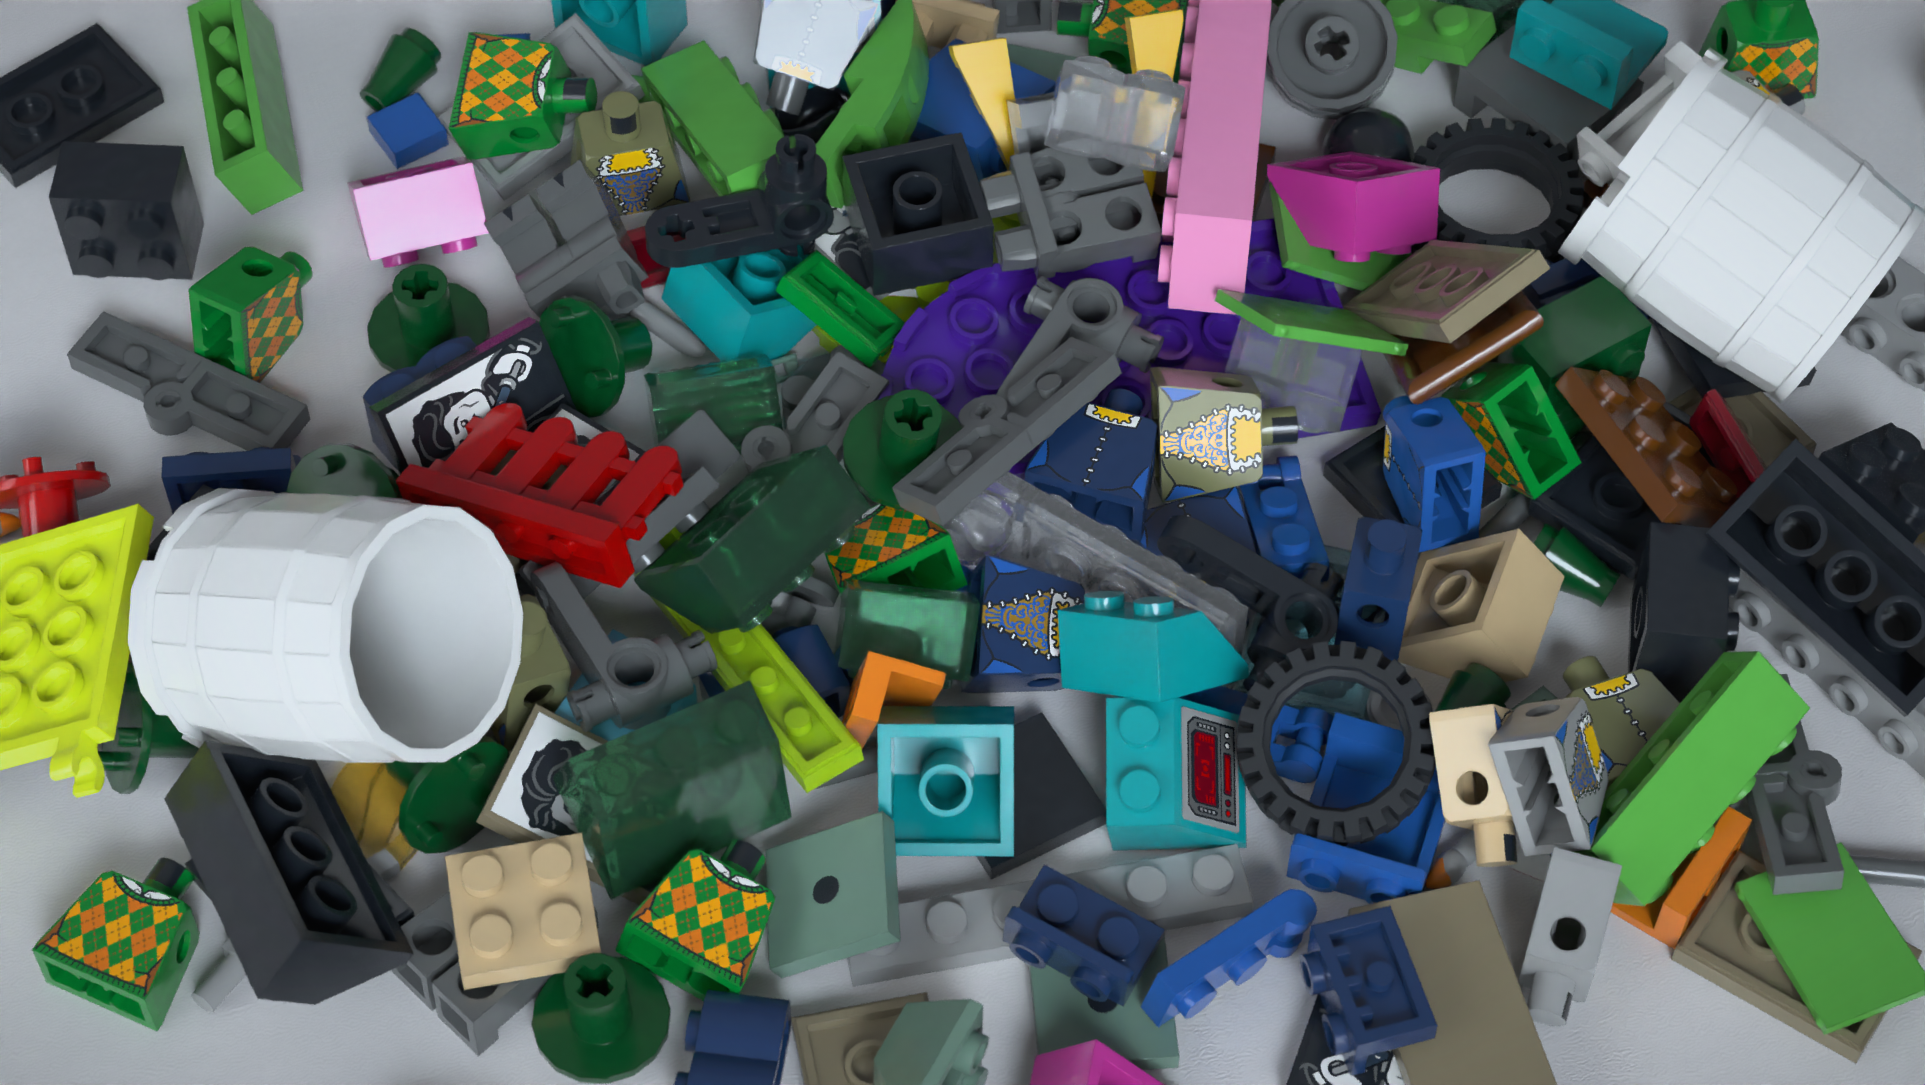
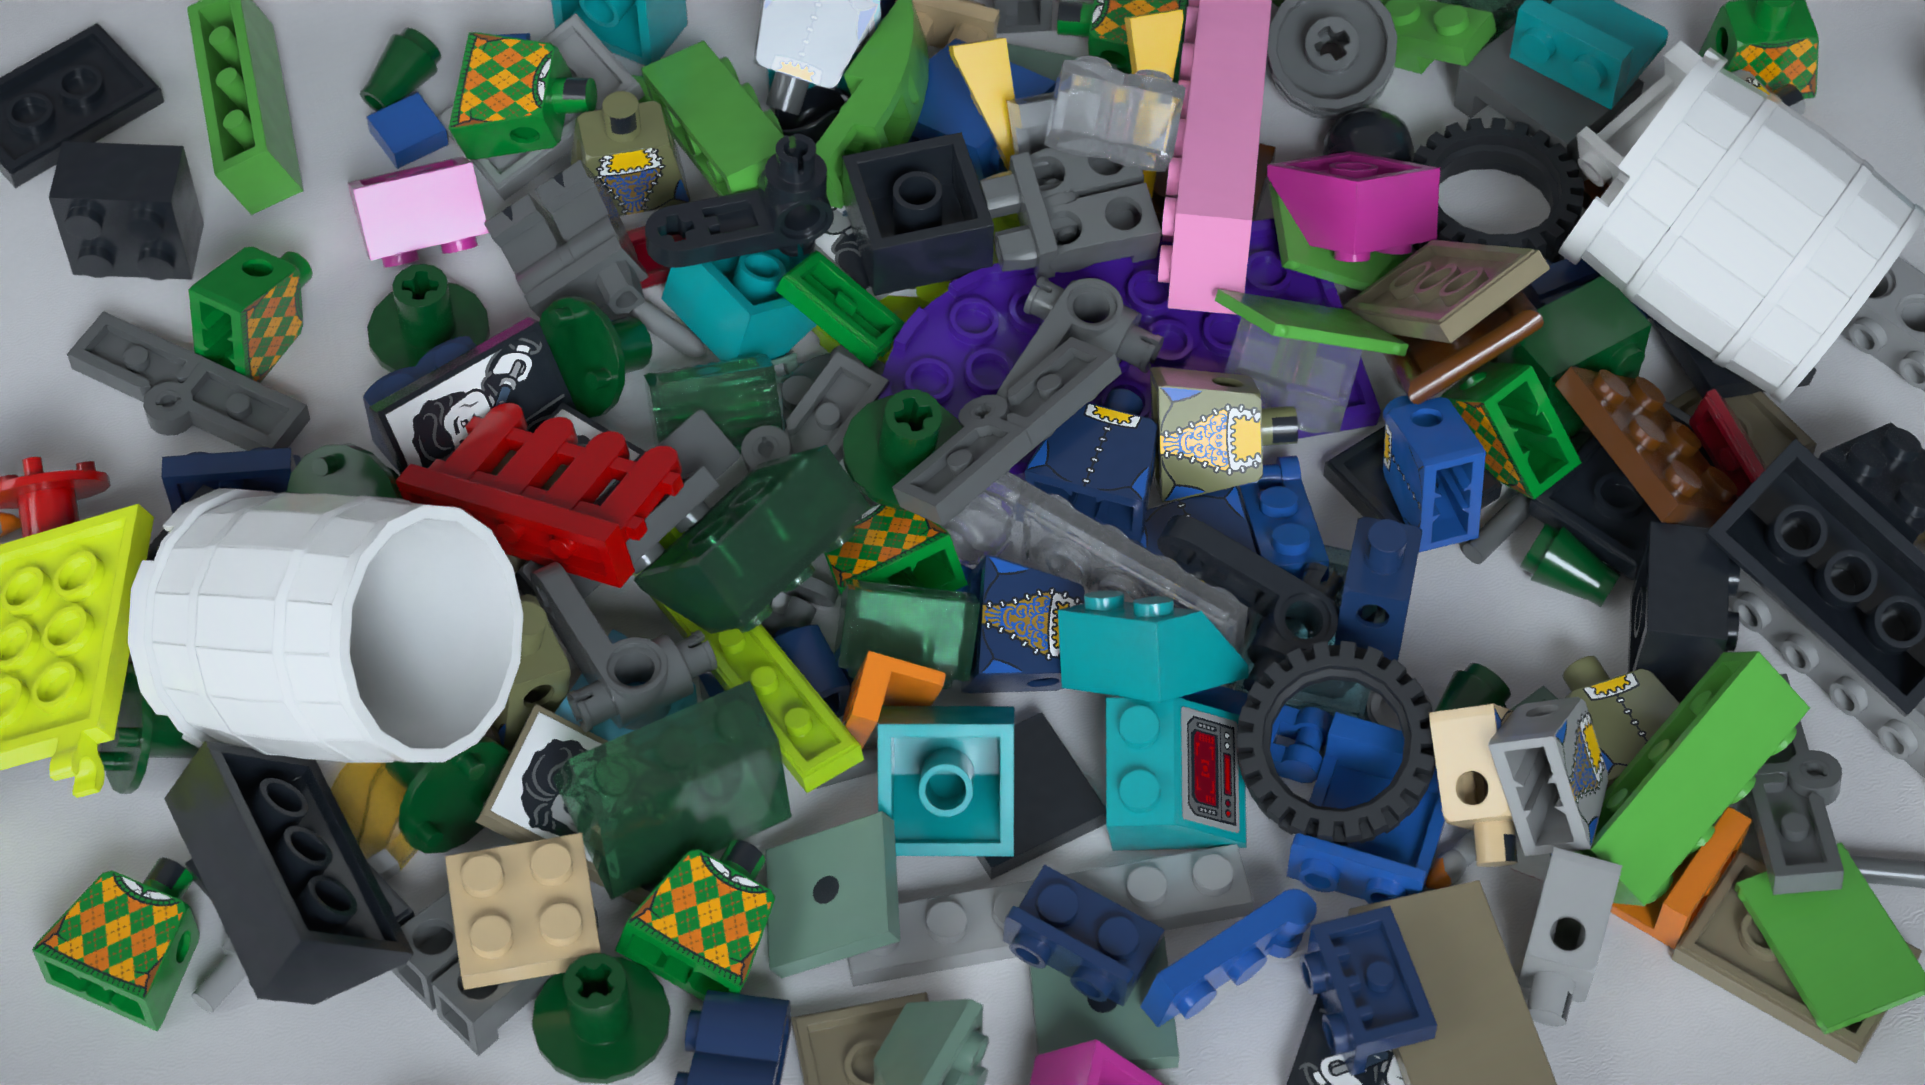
tan slope [1398,529,1565,682] -> none

